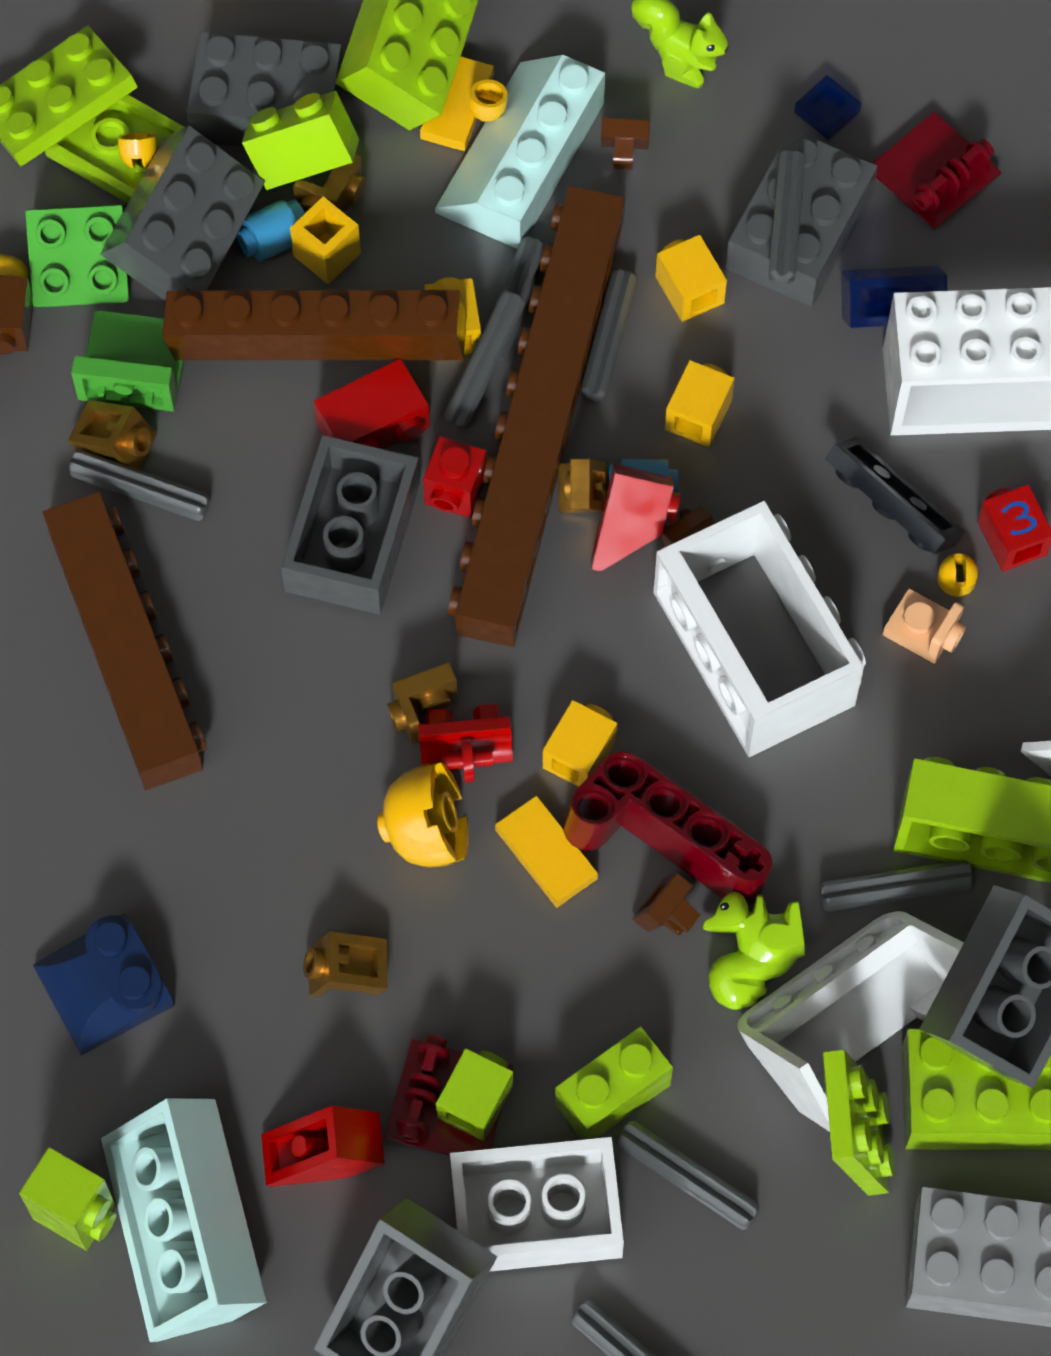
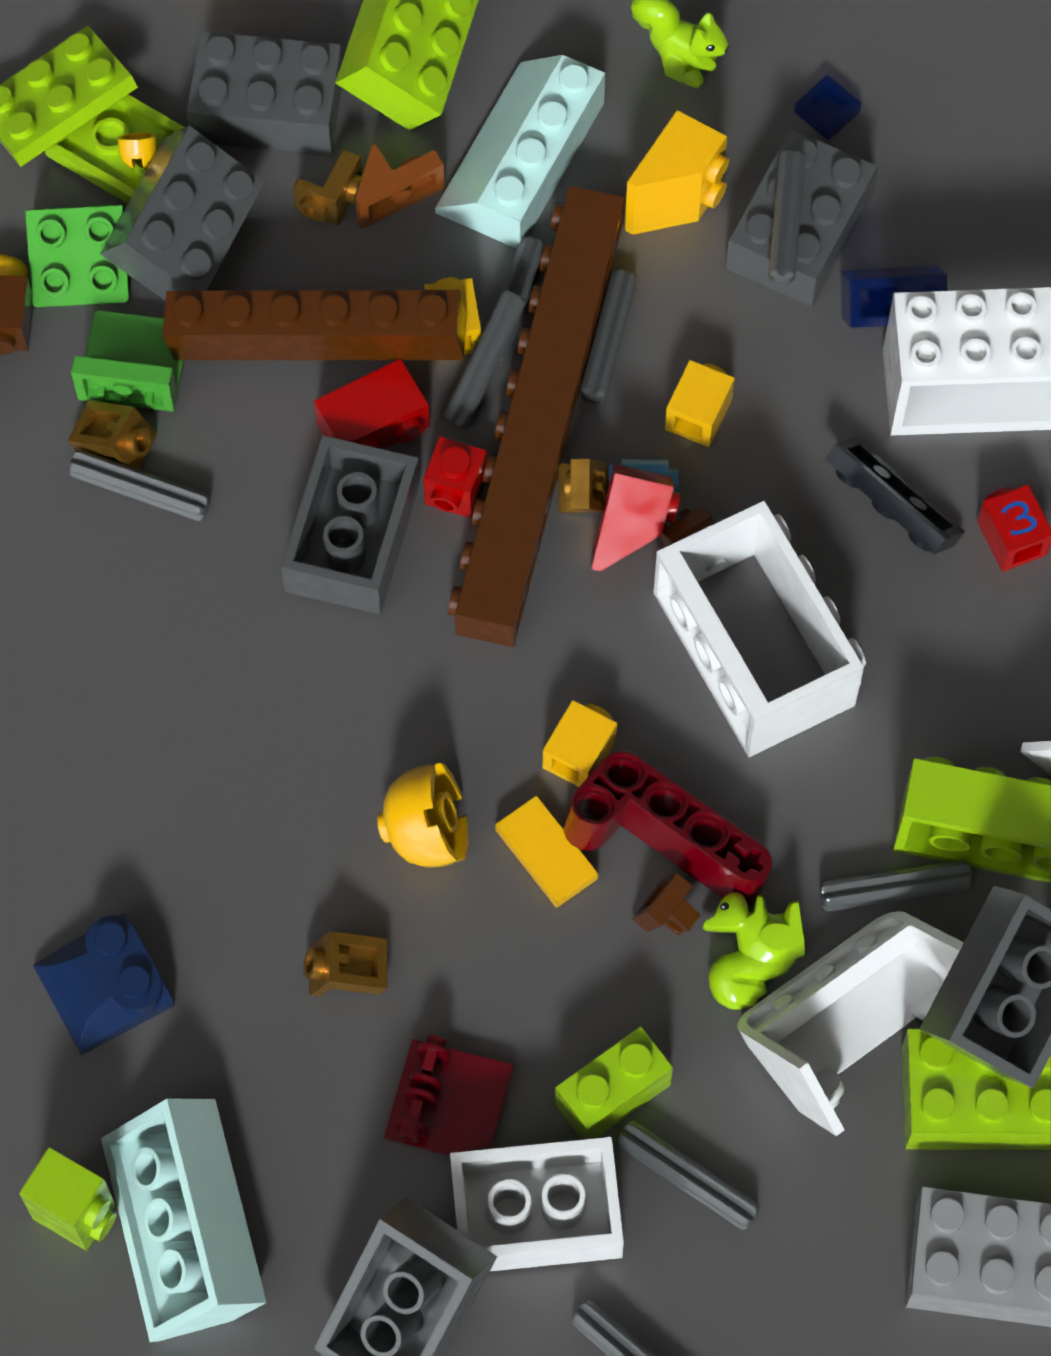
reddish brown brick [42,492,207,791] -> none
dark azure brick [236,199,305,262] -> none
lime brick [242,91,359,190] -> none
red slope [261,1105,385,1187] -> none
yellow brick [290,196,361,285] -> none
pearl gold bracket [387,662,457,744] -> none
red hips [418,704,513,783] -> none
yellow tile [420,56,494,152] -> none
lime brick [436,1048,513,1141] -> none
yellow hinge [469,79,508,122] -> none
reddish brown tile [601,117,650,170] -> none
yellow brick [655,235,727,322] -> none
lime plate [823,1049,895,1196] -> none
dark red hinge [872,112,1001,230] -> none
light nougat bracket [883,588,966,664] -> none
yellow hinge [937,553,978,597] -> none
none -> dark orange slope [355,143,445,230]
none -> yellow slope [625,110,730,235]

